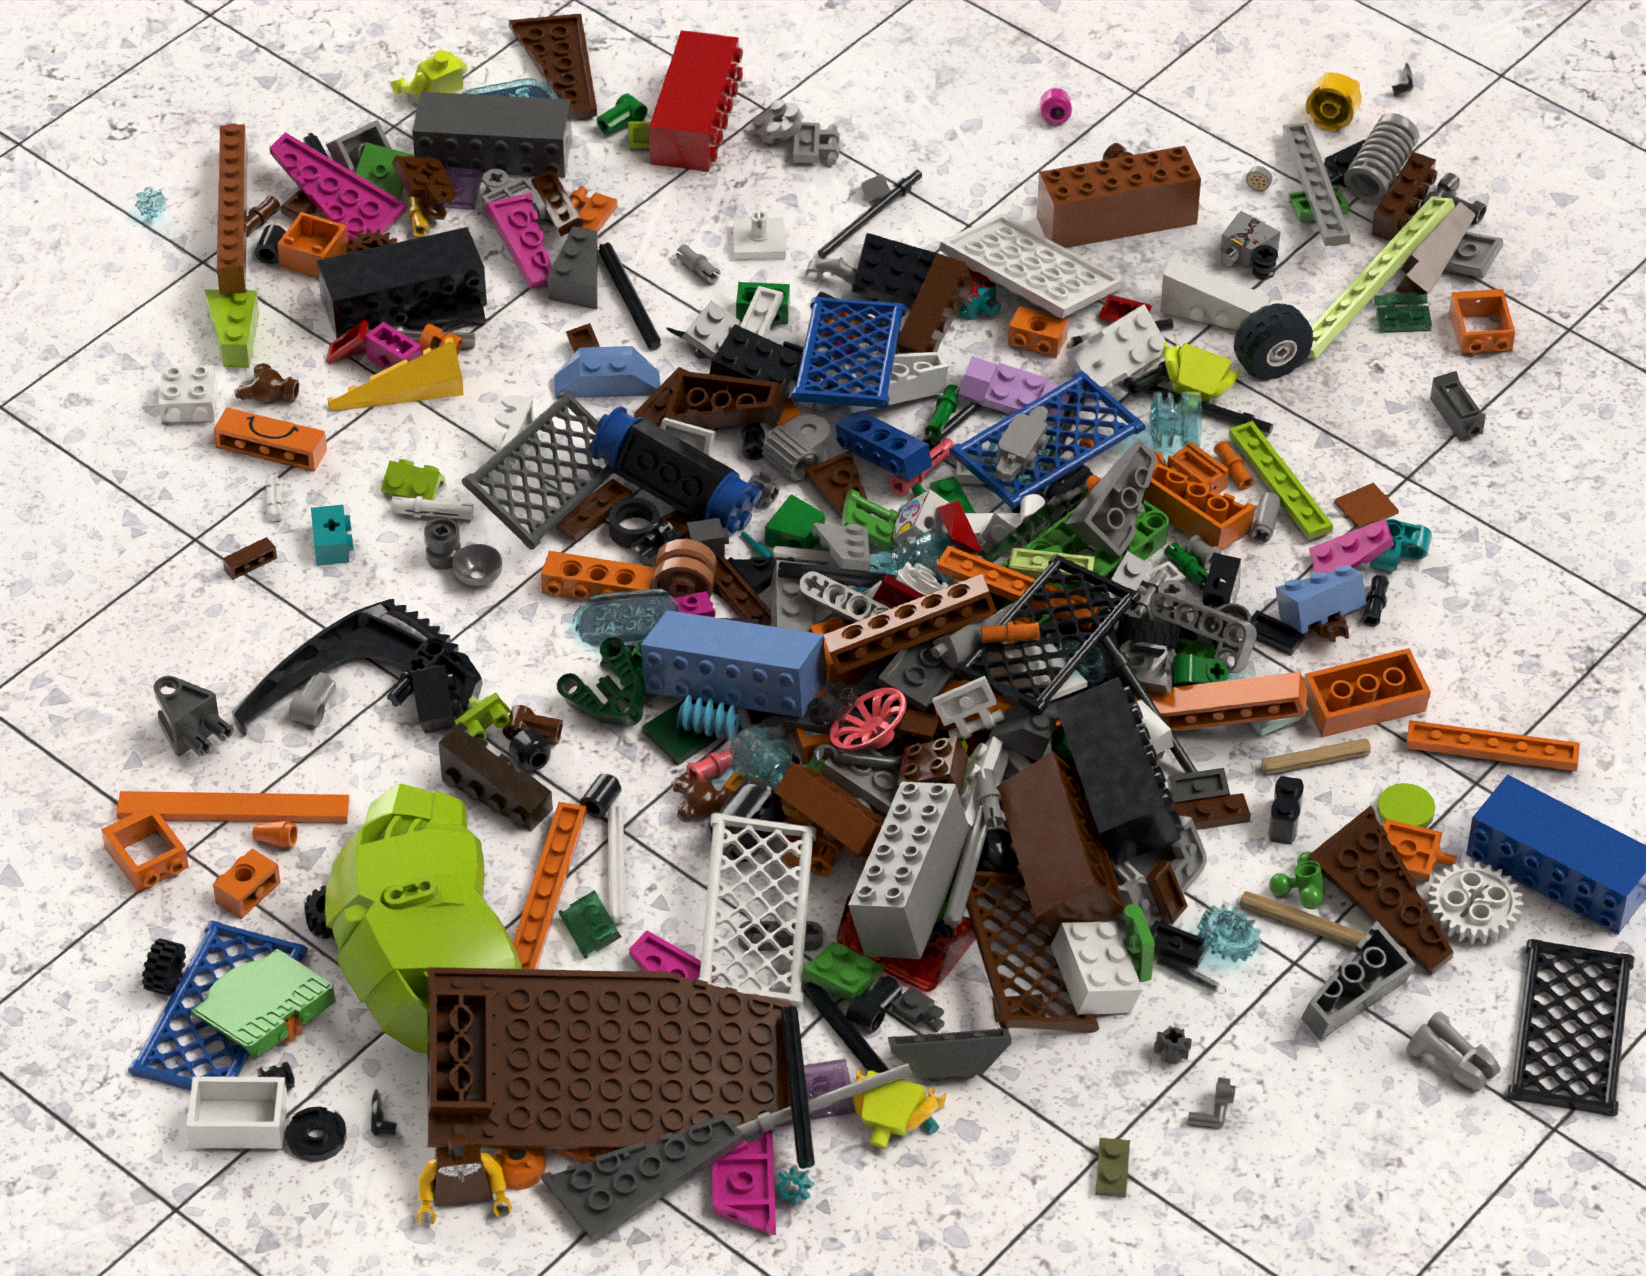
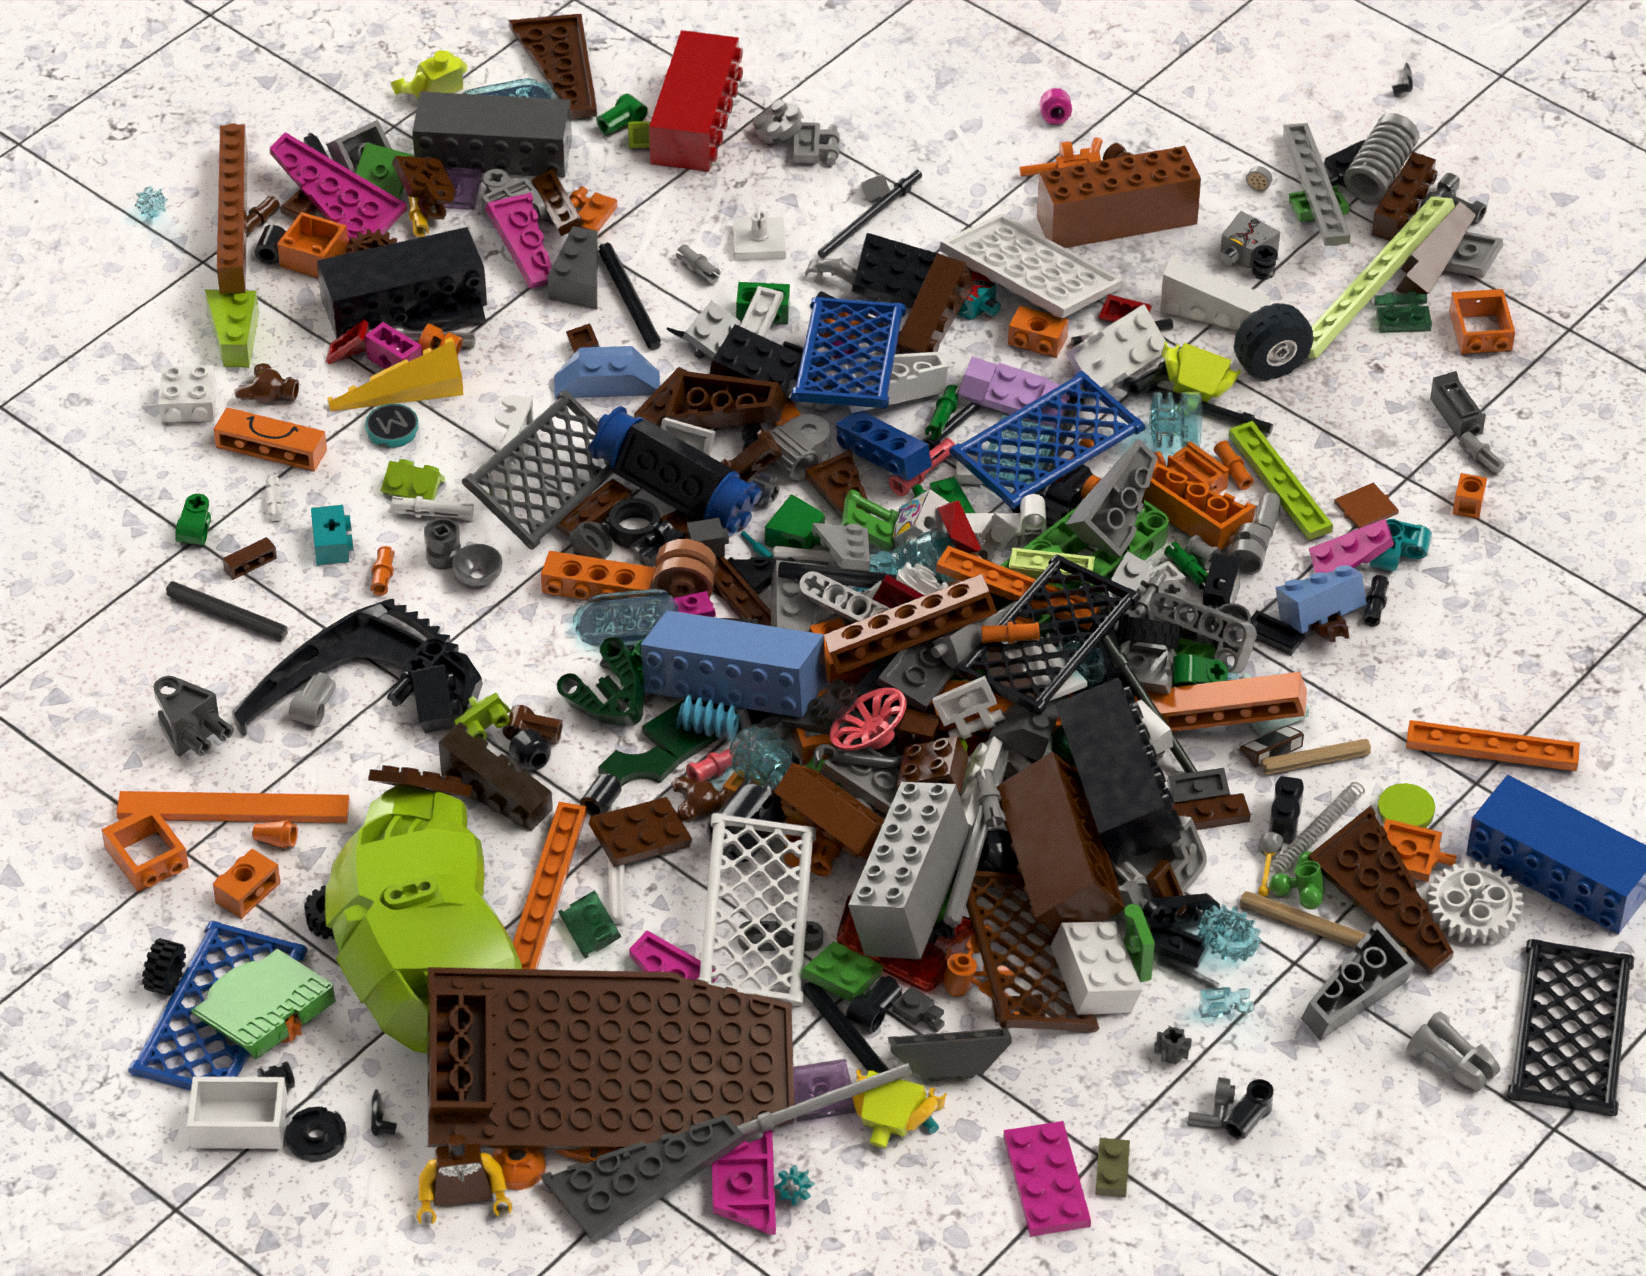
black axle [781,1005,815,1169] -> none
black piece [983,483,1088,562] -> none
light grey hinge [995,406,1049,482] -> none
orange brick [1304,648,1431,738] -> none
yellow brick [1305,72,1362,131] -> none
none -> dark grey axle [166,581,288,641]
none -> green piece [175,493,211,546]
none -> tile [365,404,419,447]
none -> reddish brown plate [368,765,472,797]
none -> orange pin [370,546,395,596]
none -> dark grey piece [569,521,612,559]
none -> reddish brown plate [589,797,692,867]
none -> dark green tile [598,746,679,787]
none -> reddish brown hinge [721,429,783,483]
none -> orange plant [943,924,1027,1015]
none -> dark pink plate [1003,1121,1091,1237]
none -> orange piece [1019,137,1103,177]
none -> black beam [1142,893,1221,928]
none -> clear light blue plate [1199,987,1254,1018]
none -> black piece [1223,1079,1274,1140]
none -> light grey wheel [1229,523,1270,575]
none -> slope [1240,725,1304,768]
none -> hinge [1258,832,1283,897]
none -> white piece [1271,782,1365,874]
none -> orange brick [1453,473,1487,519]
none -> light grey axle [1458,432,1505,474]

